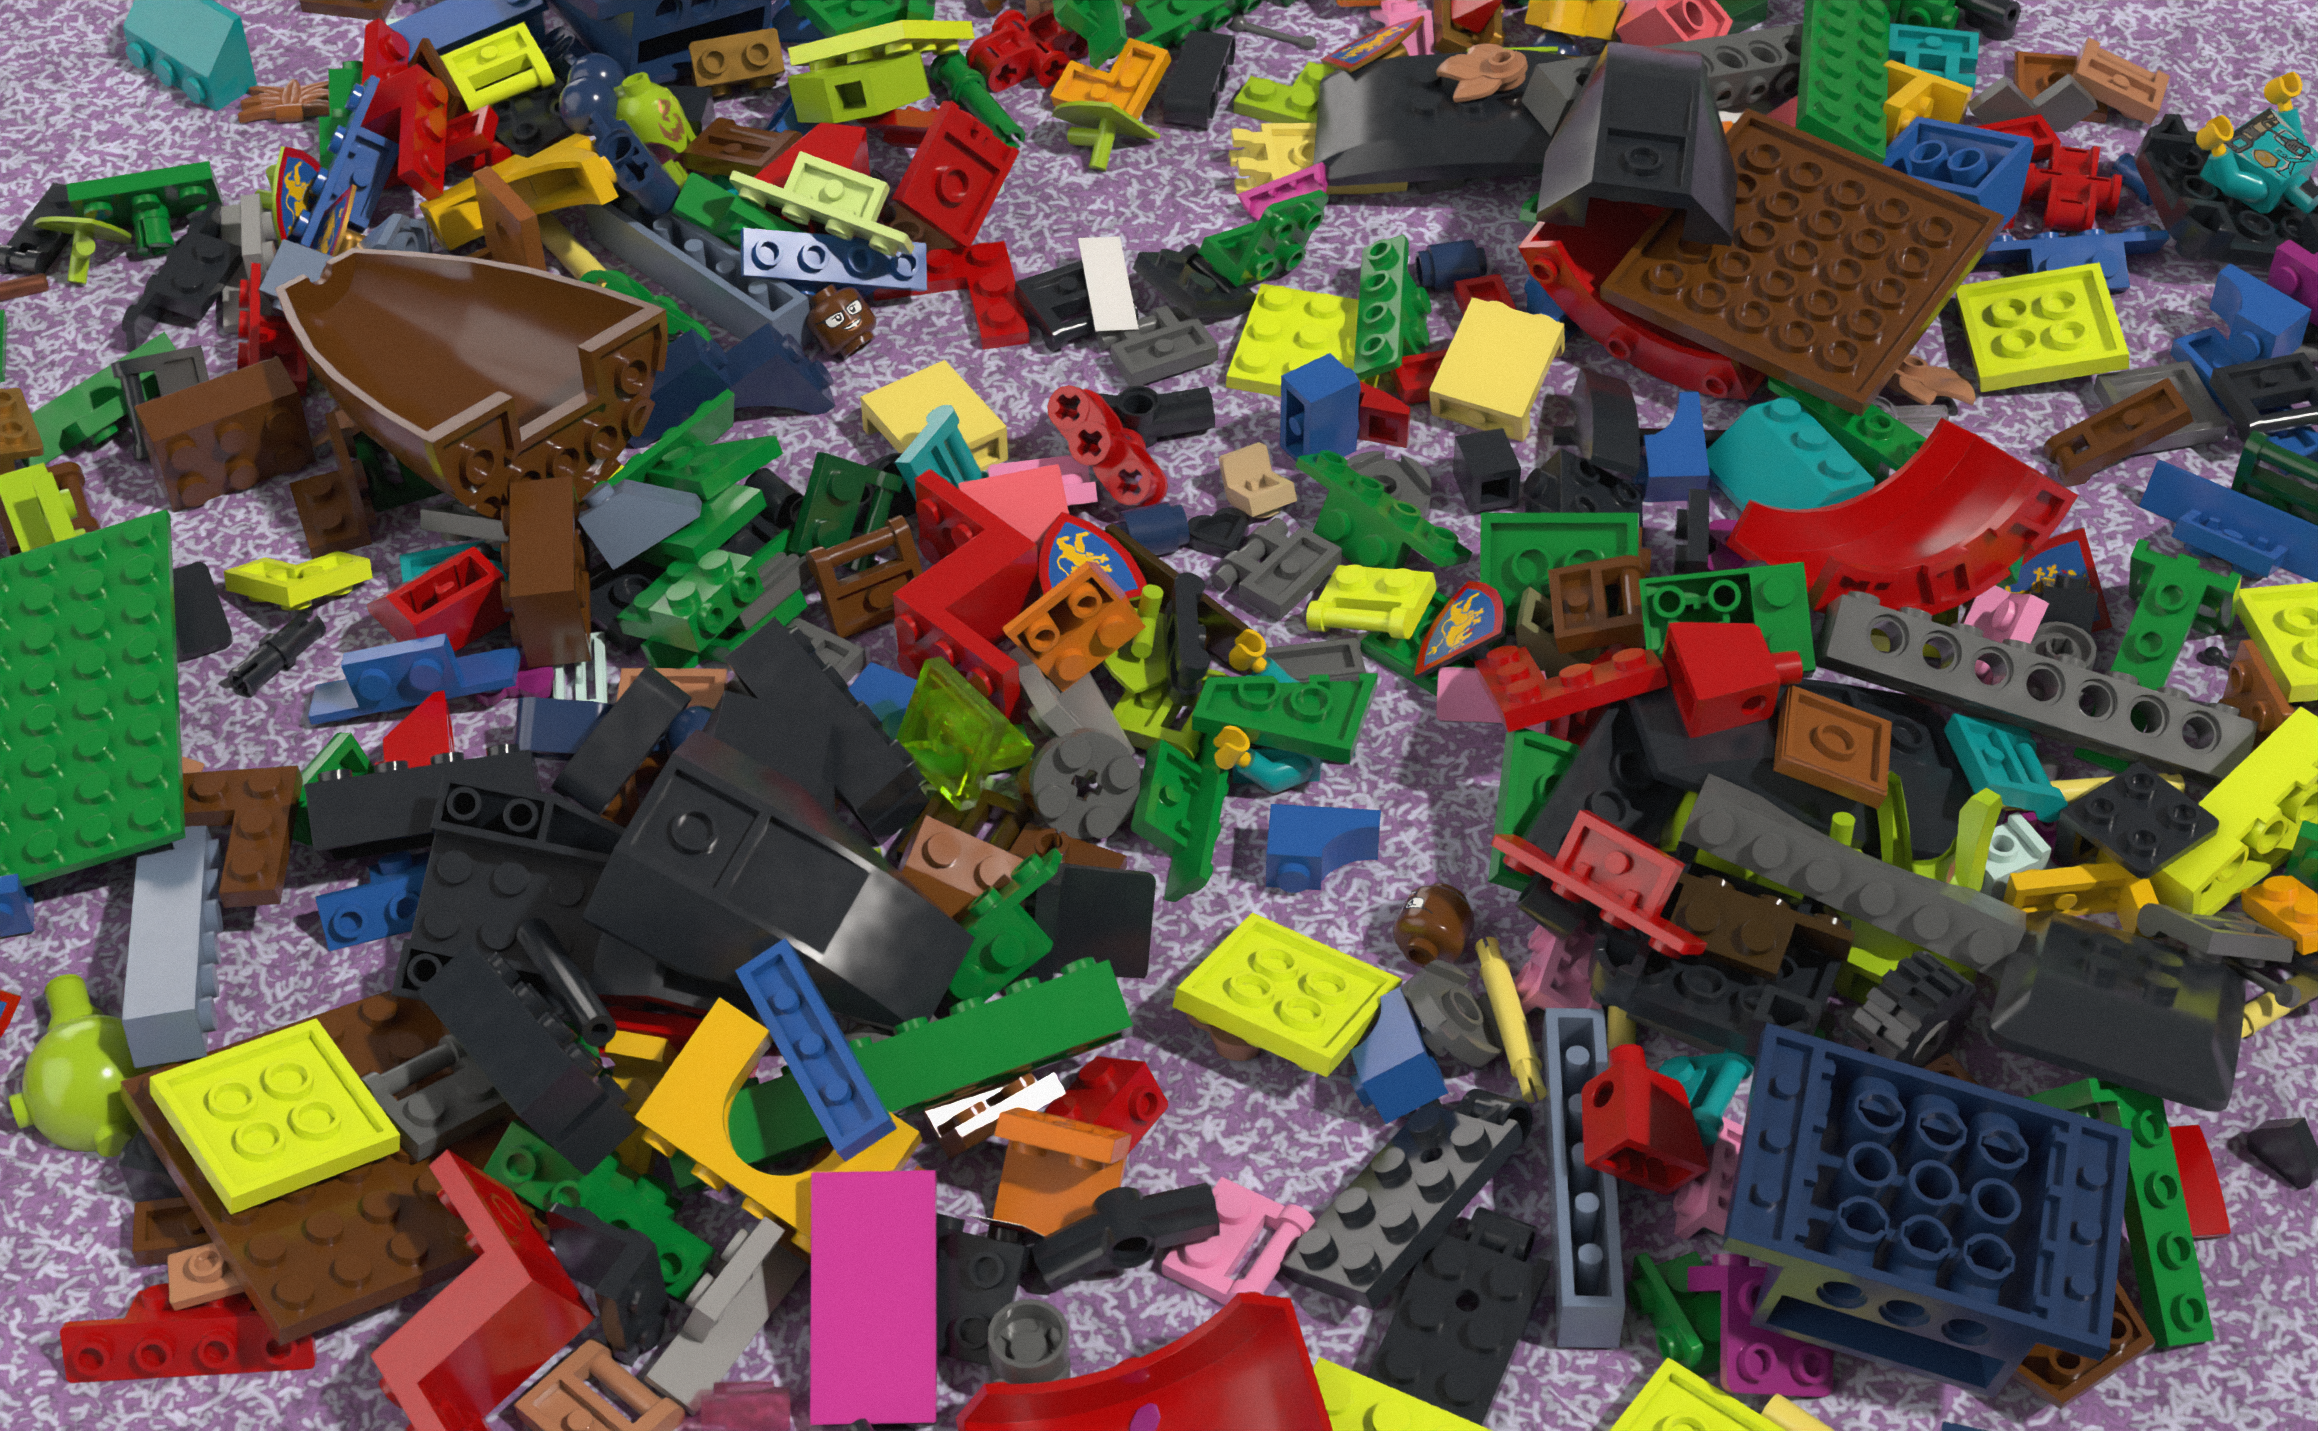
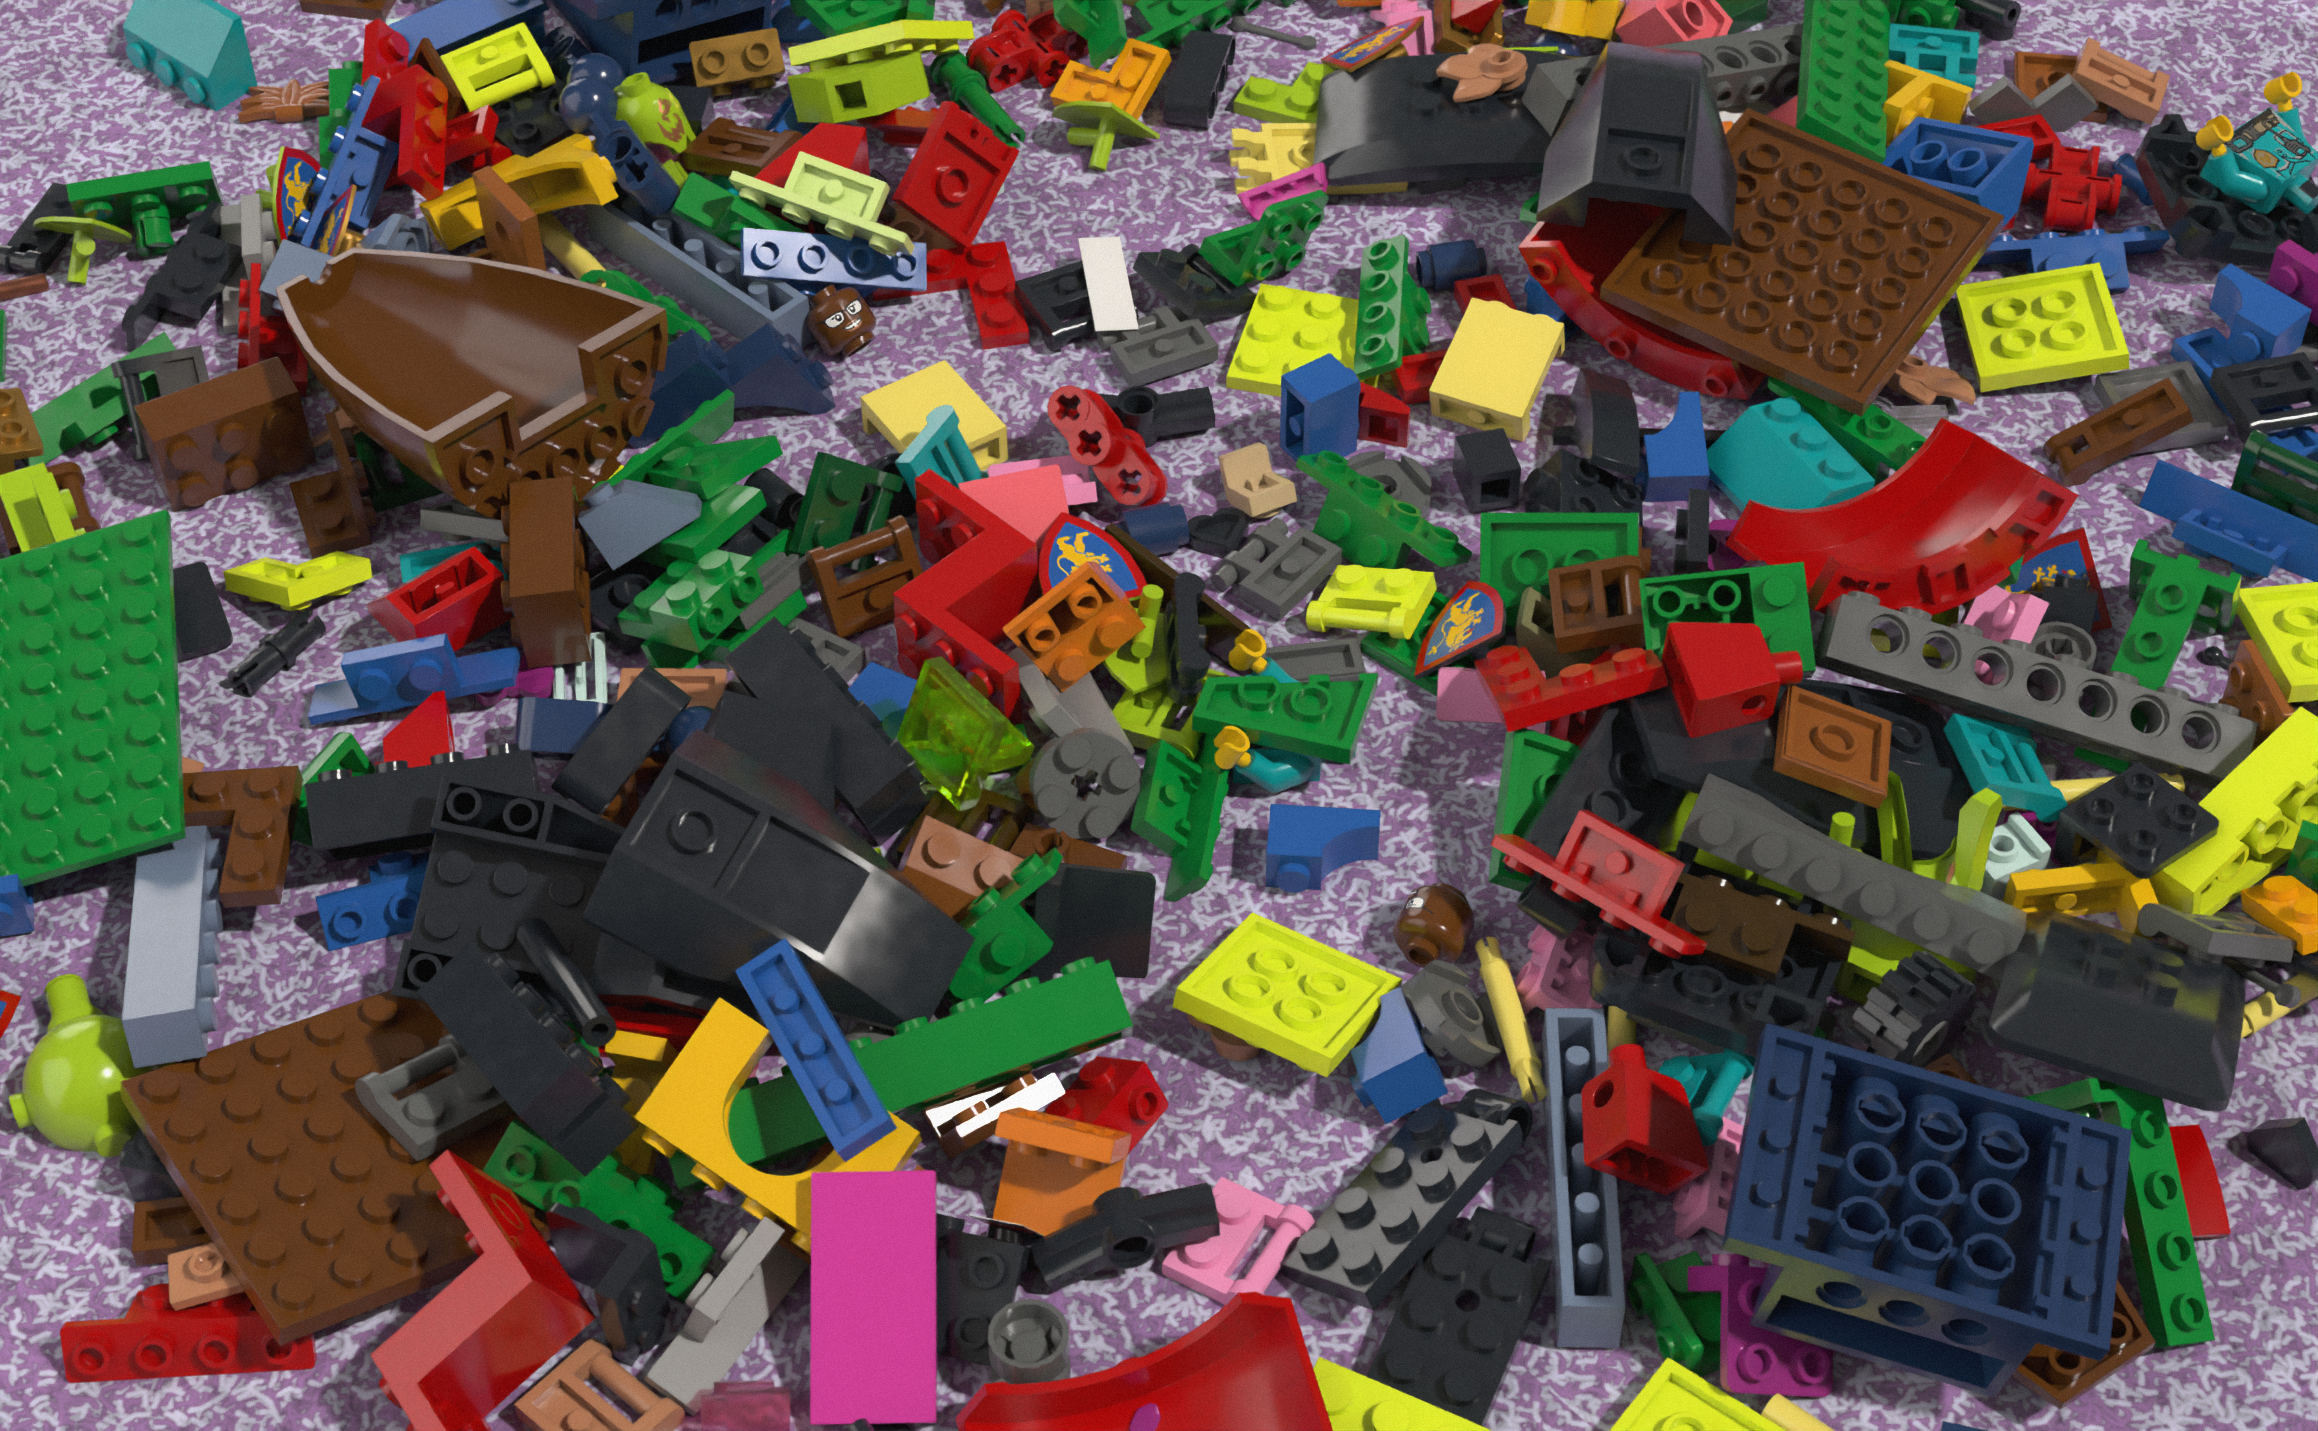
neon yellow plate [150,1018,400,1215] -> none

